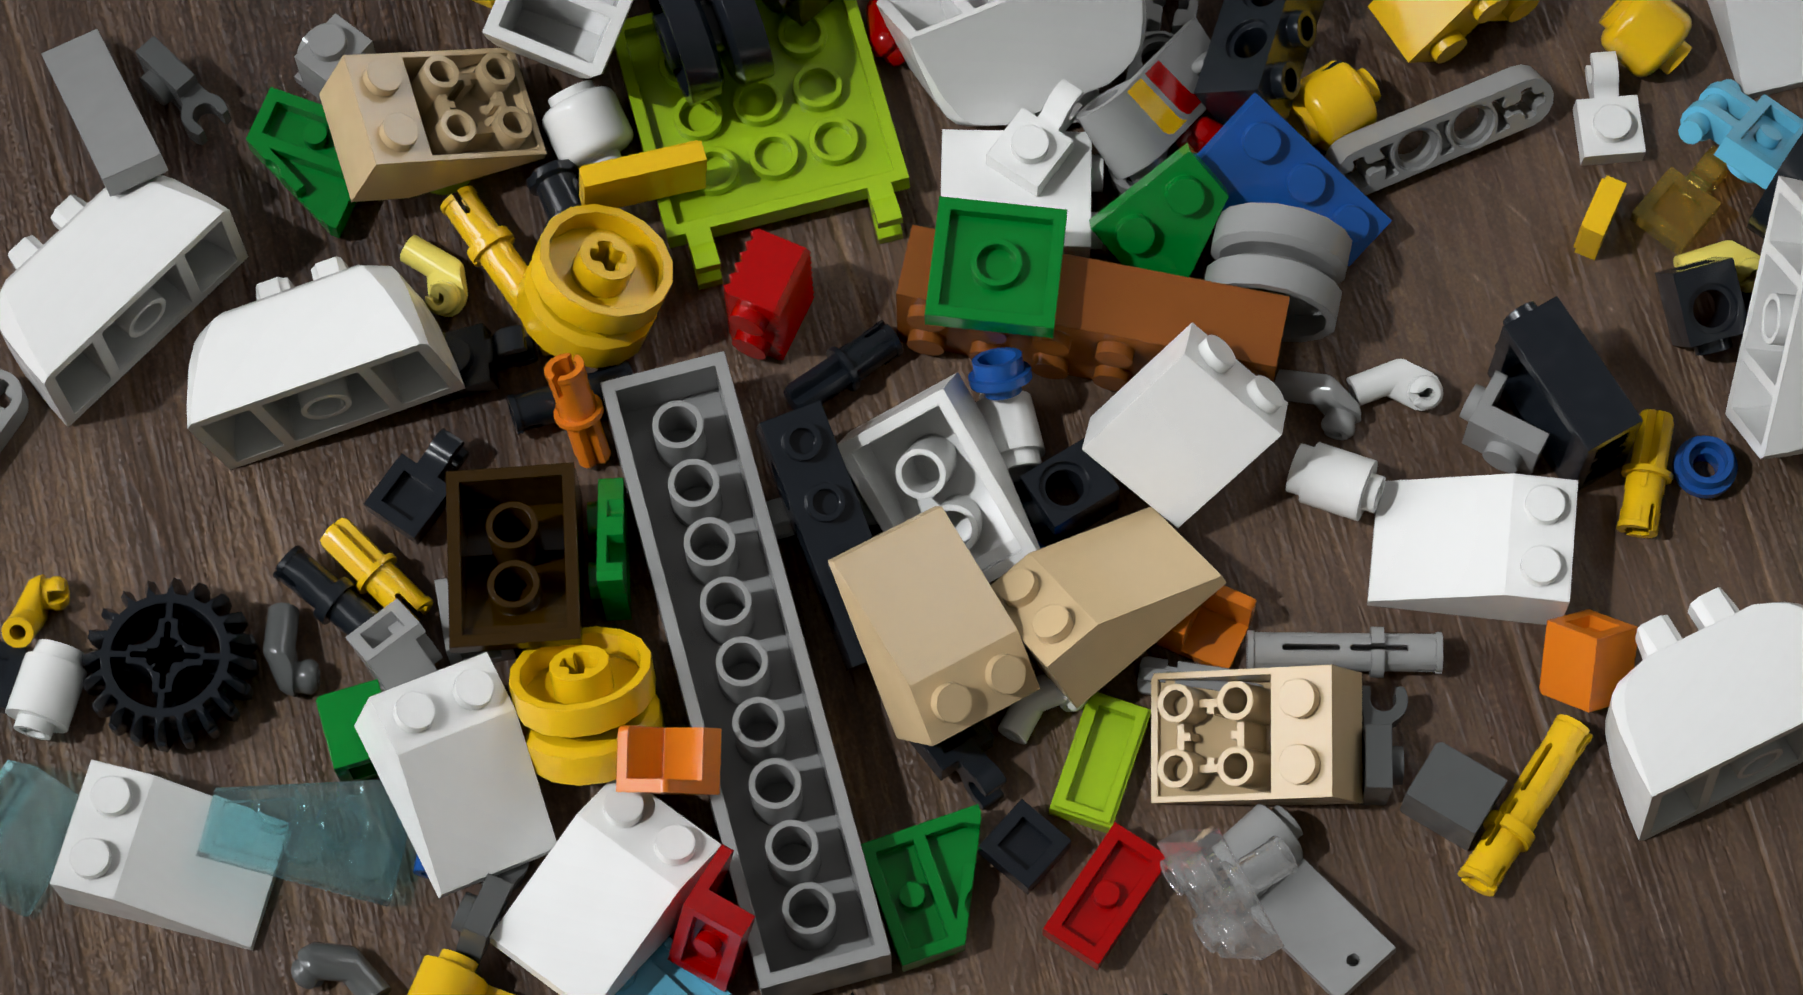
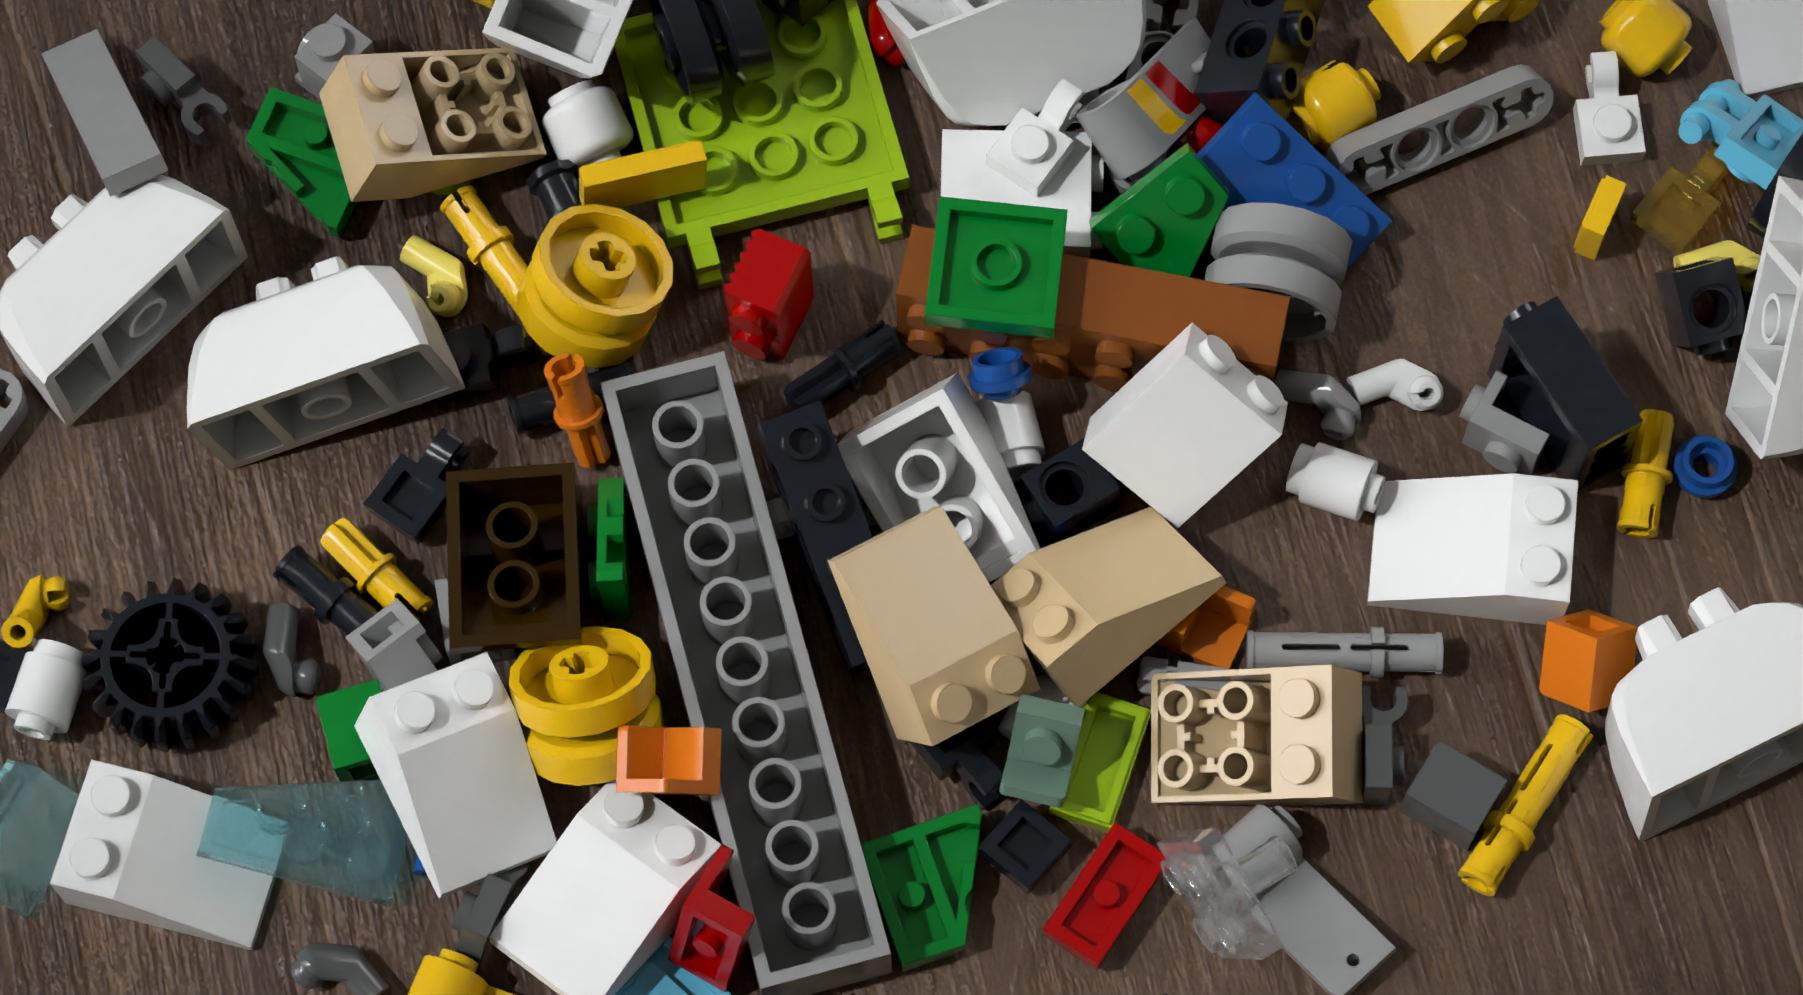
none -> sand green bracket [999,694,1085,807]

